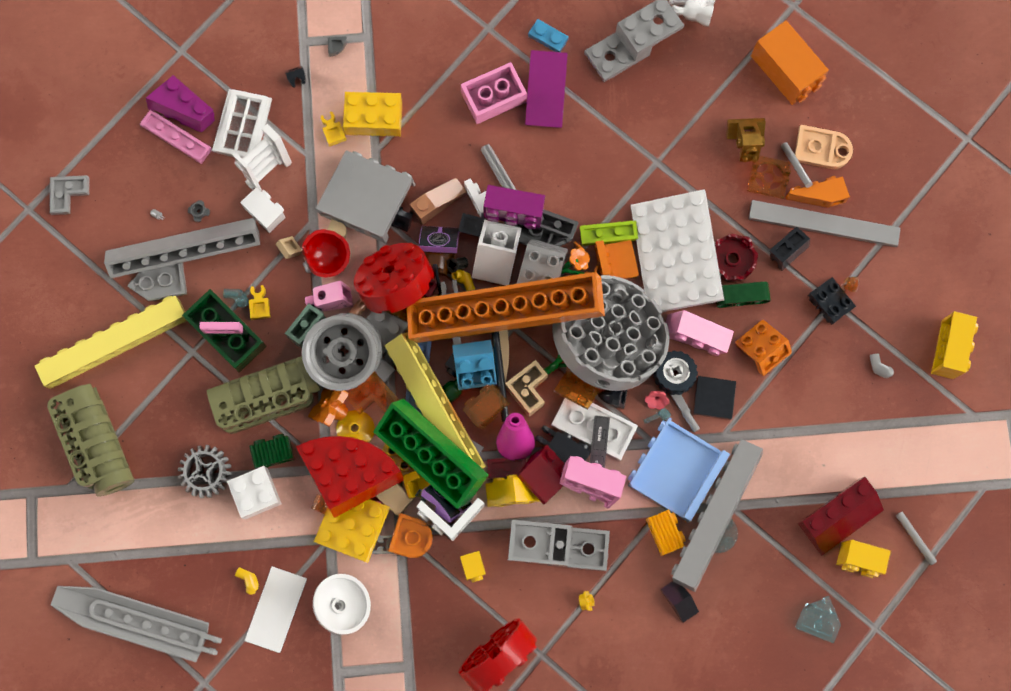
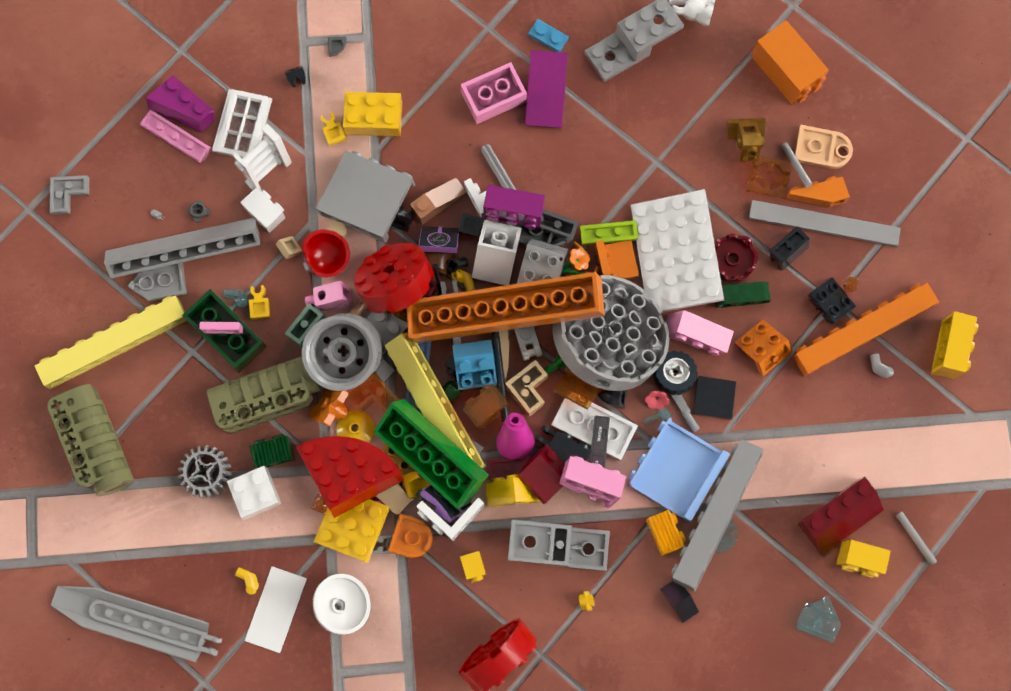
none -> white plate [514,326,542,361]
none -> orange brick [792,282,939,377]

